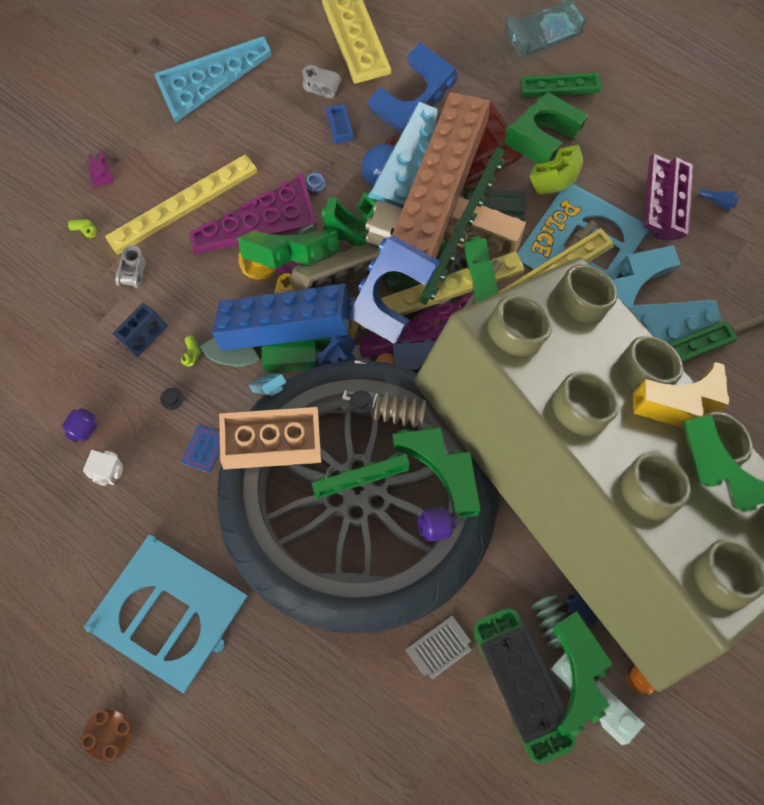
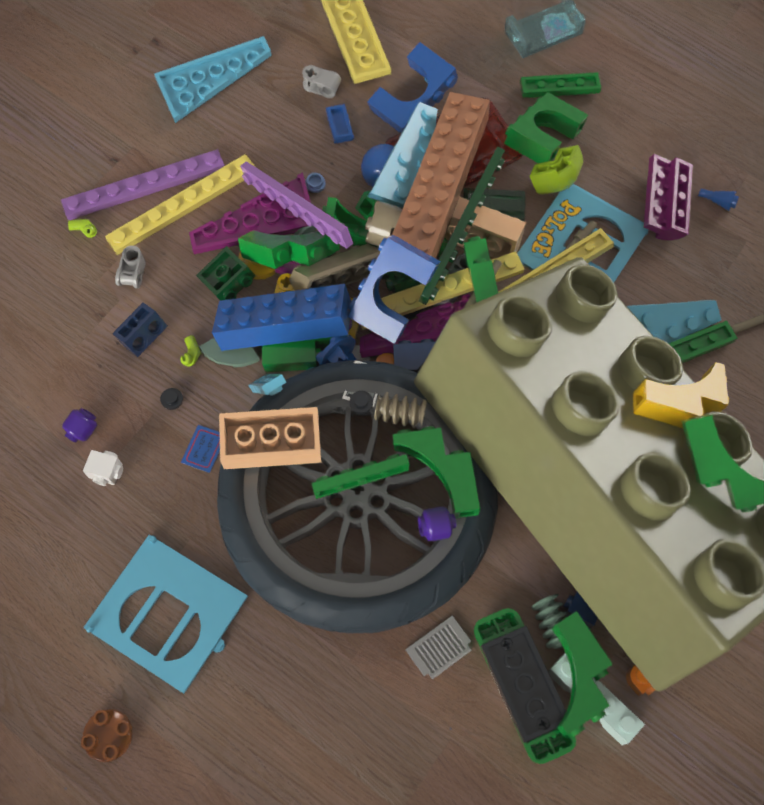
magenta plate [88,151,114,187] -> none
medium azure arch [612,245,681,306] -> none
none -> medium lavender plate [61,149,224,221]
none -> dark green plate [196,246,256,301]
none -> medium lavender plate [240,161,353,249]

